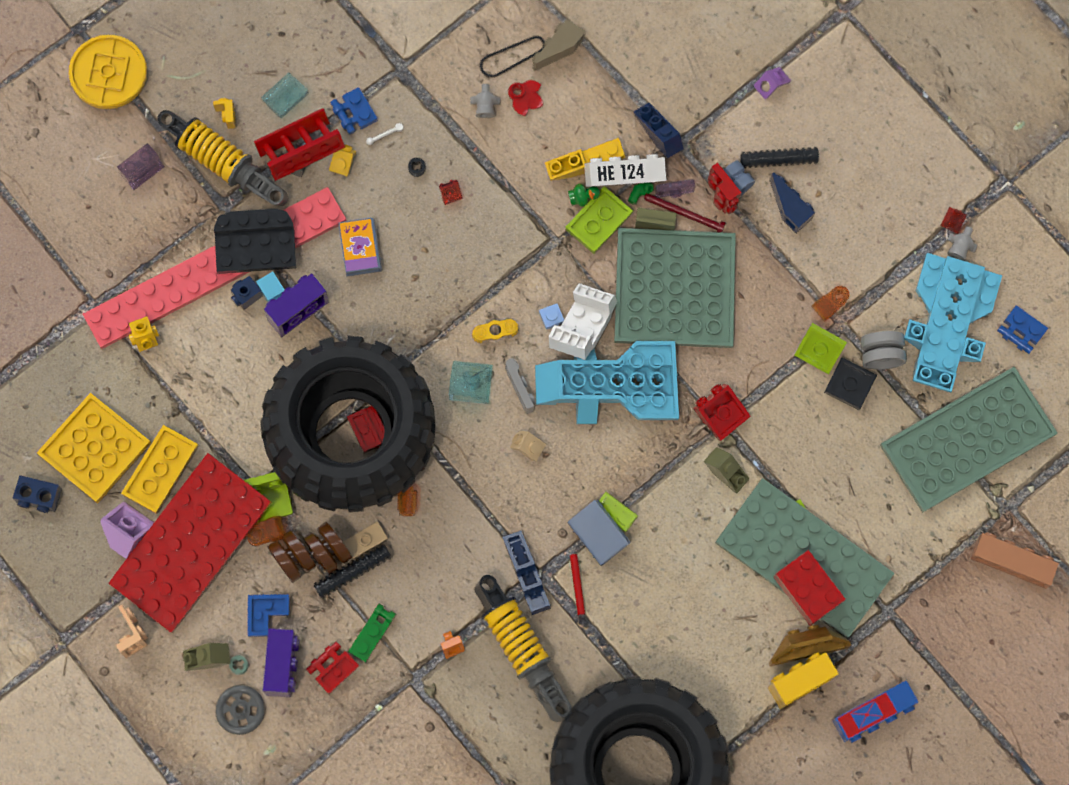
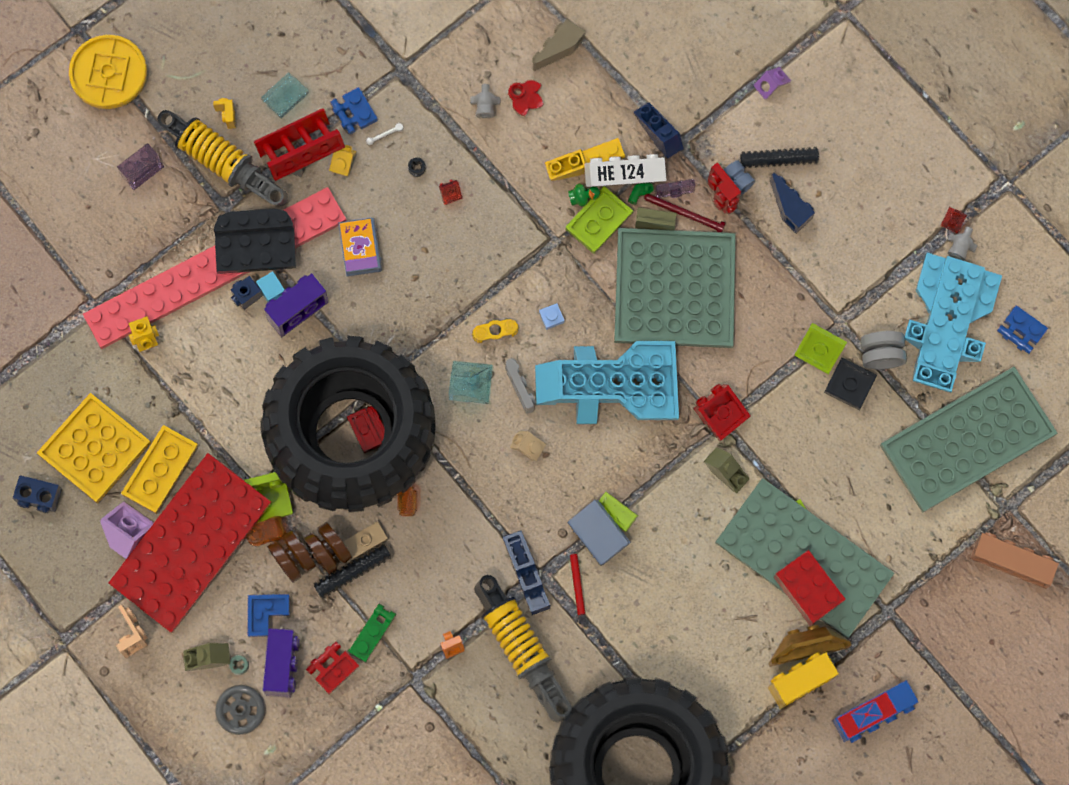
black piece [479,36,545,77] -> none
white plate [549,283,617,360] -> none
clear orange piece [811,286,850,321] -> none

